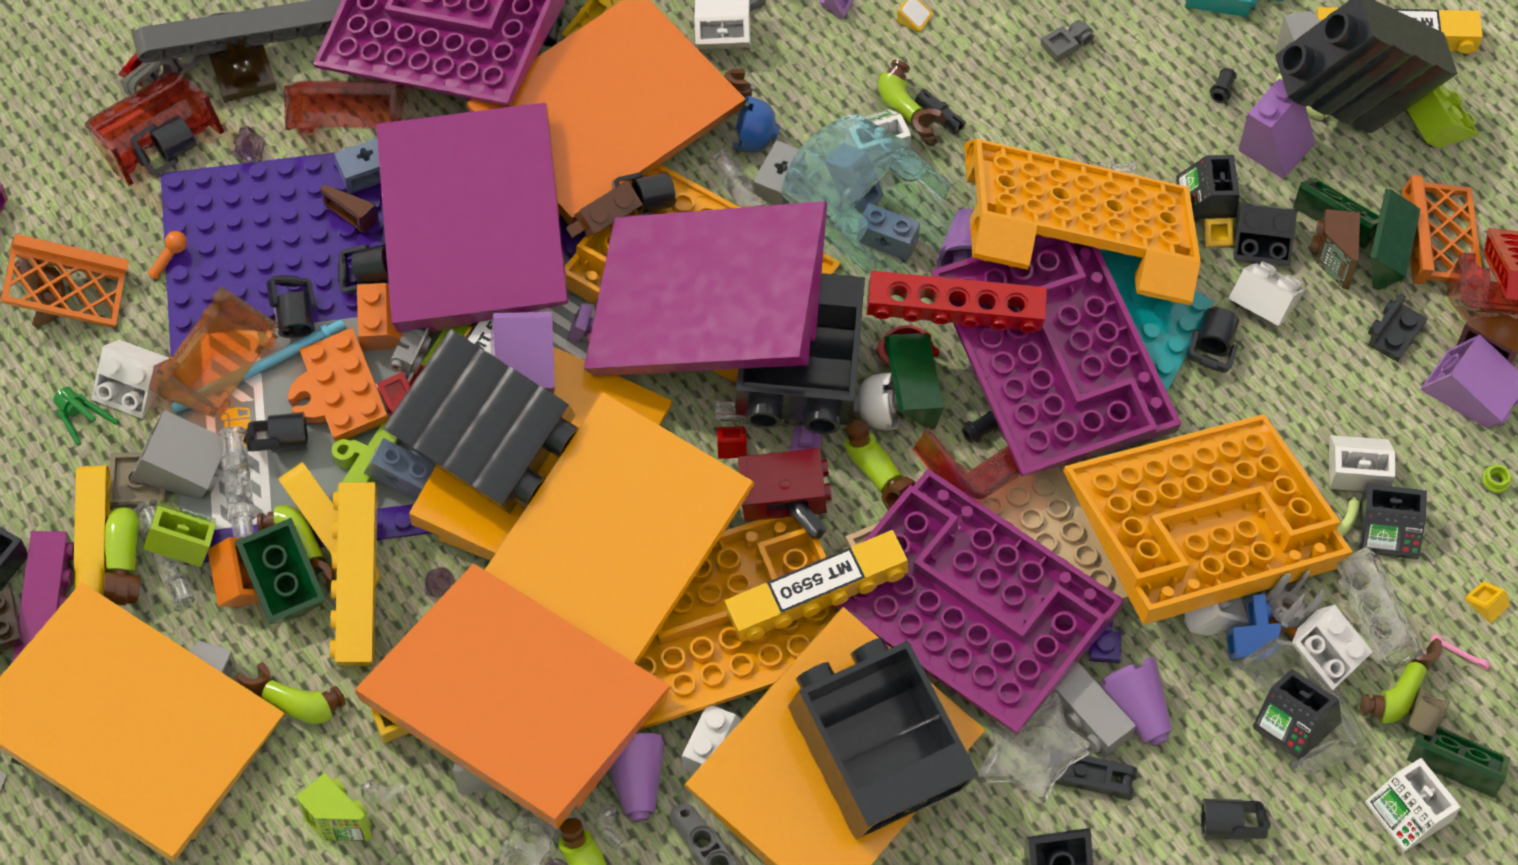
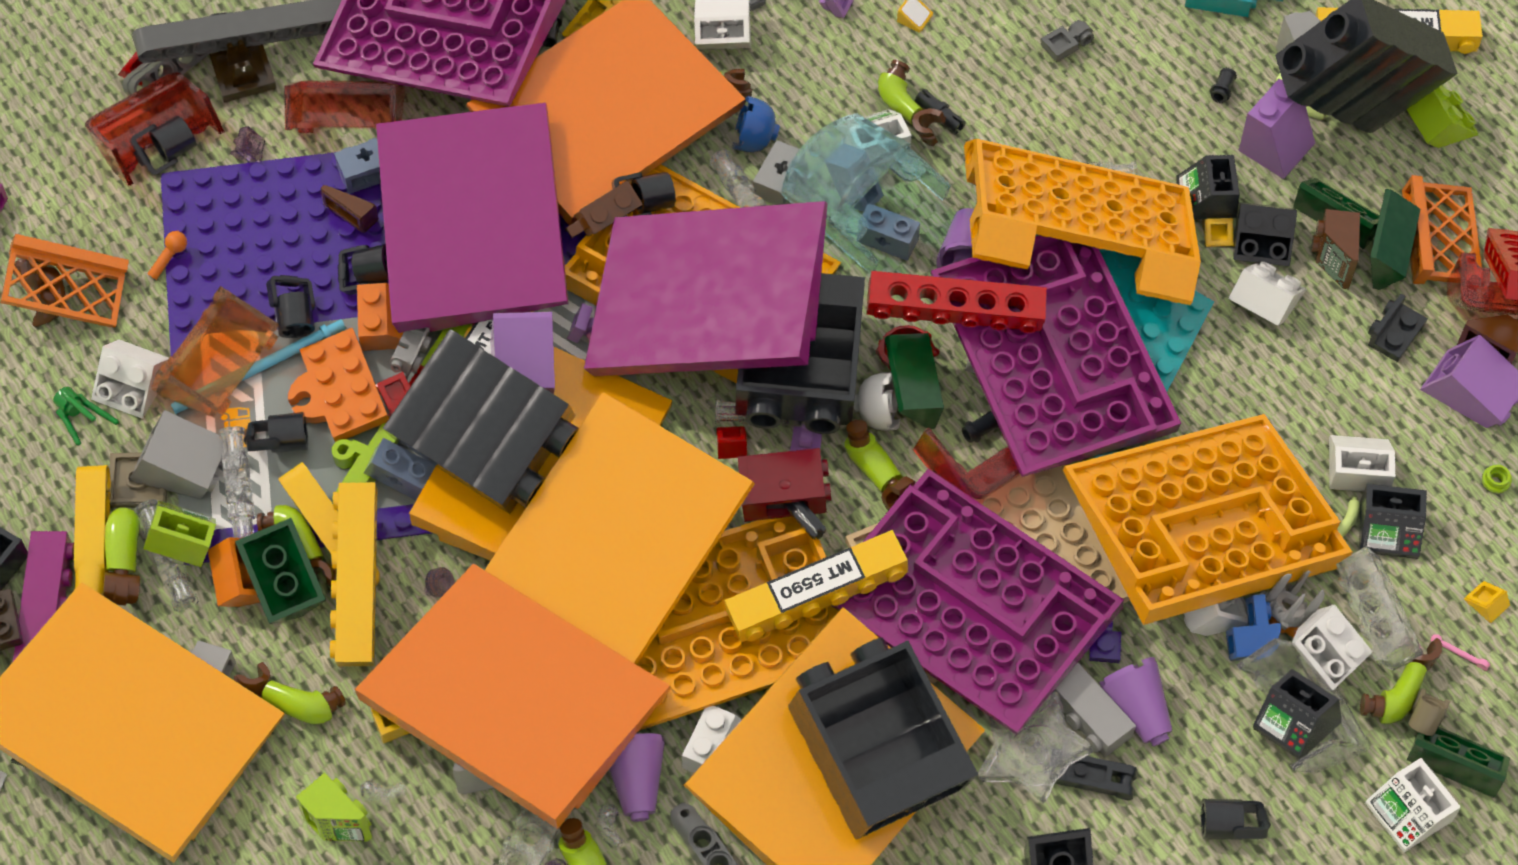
black piece [1186,307,1240,373] -> none

